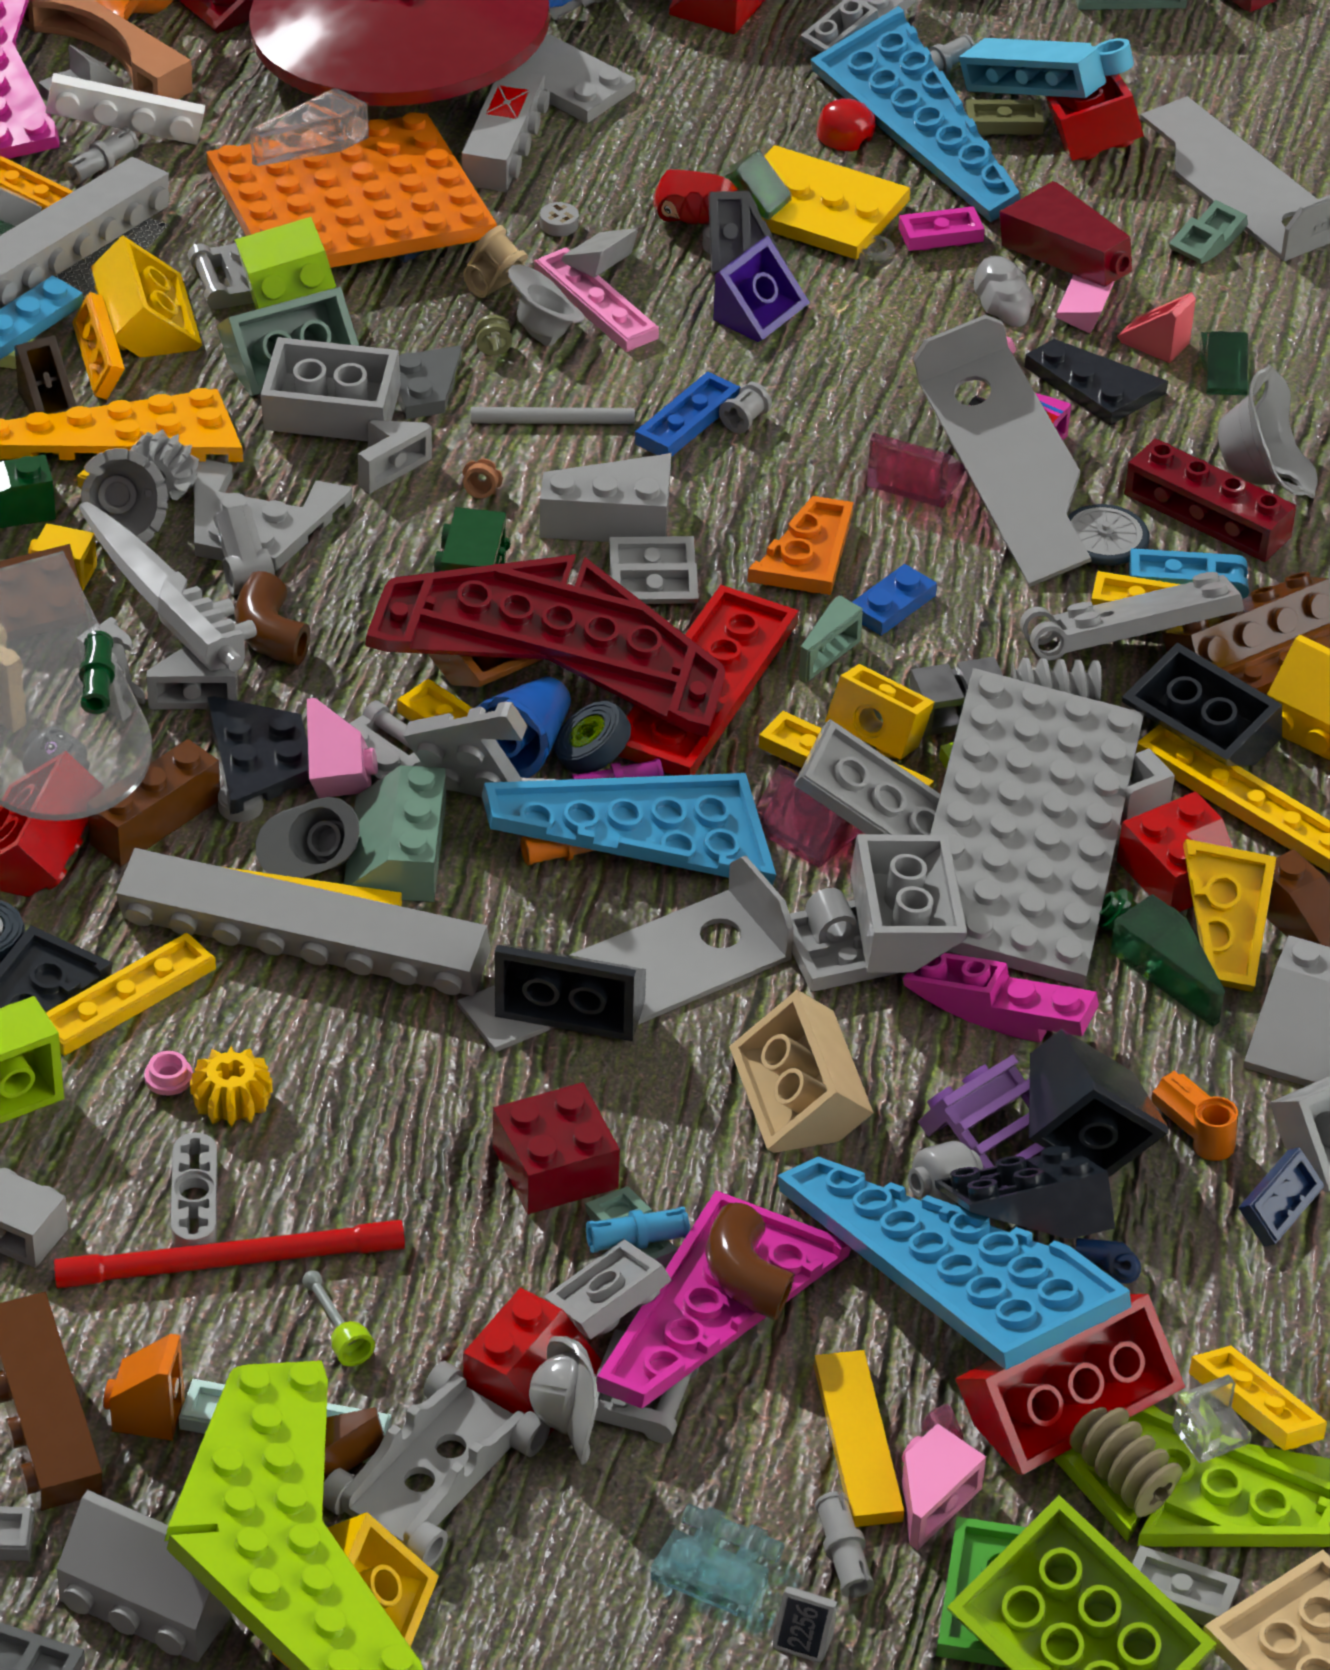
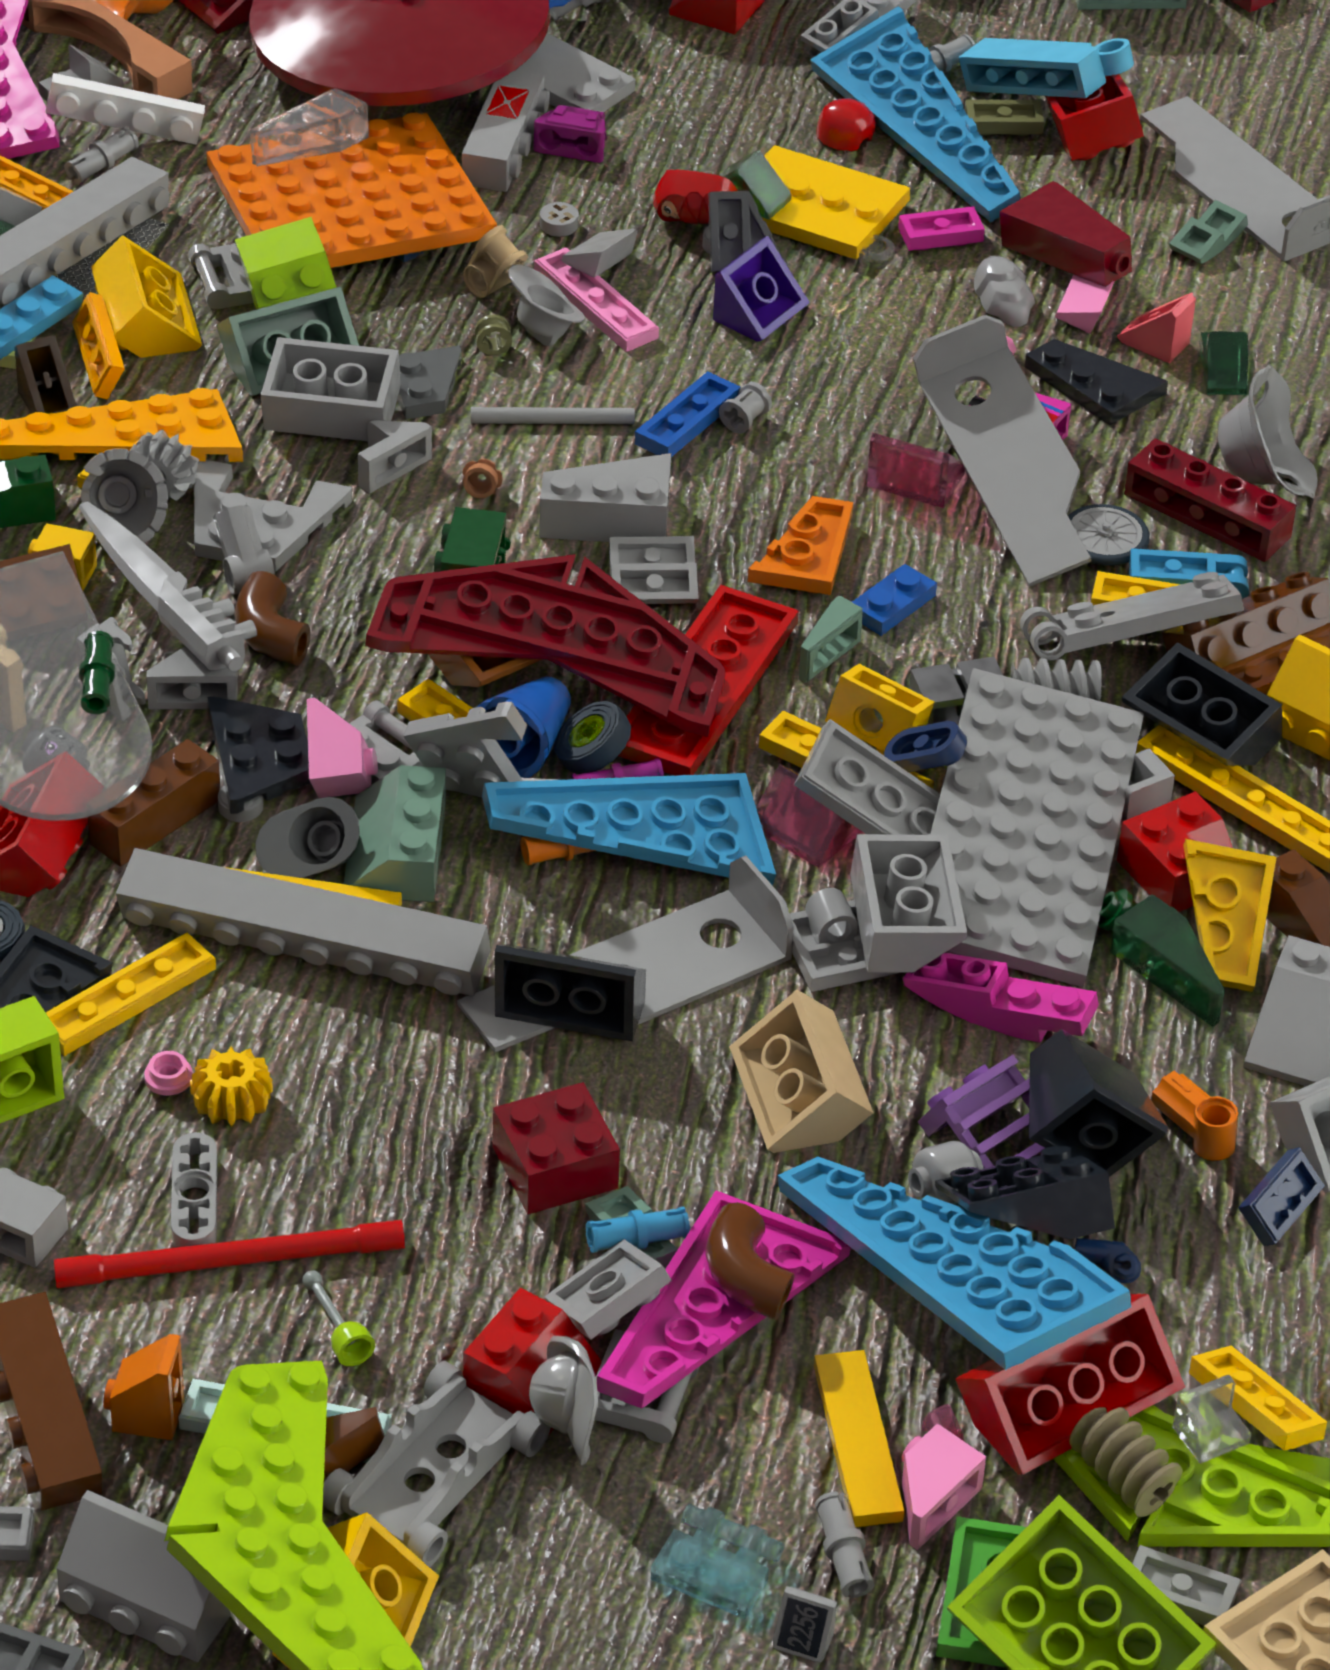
none -> magenta piece [533,105,607,163]
none -> dark blue plate [884,721,968,772]

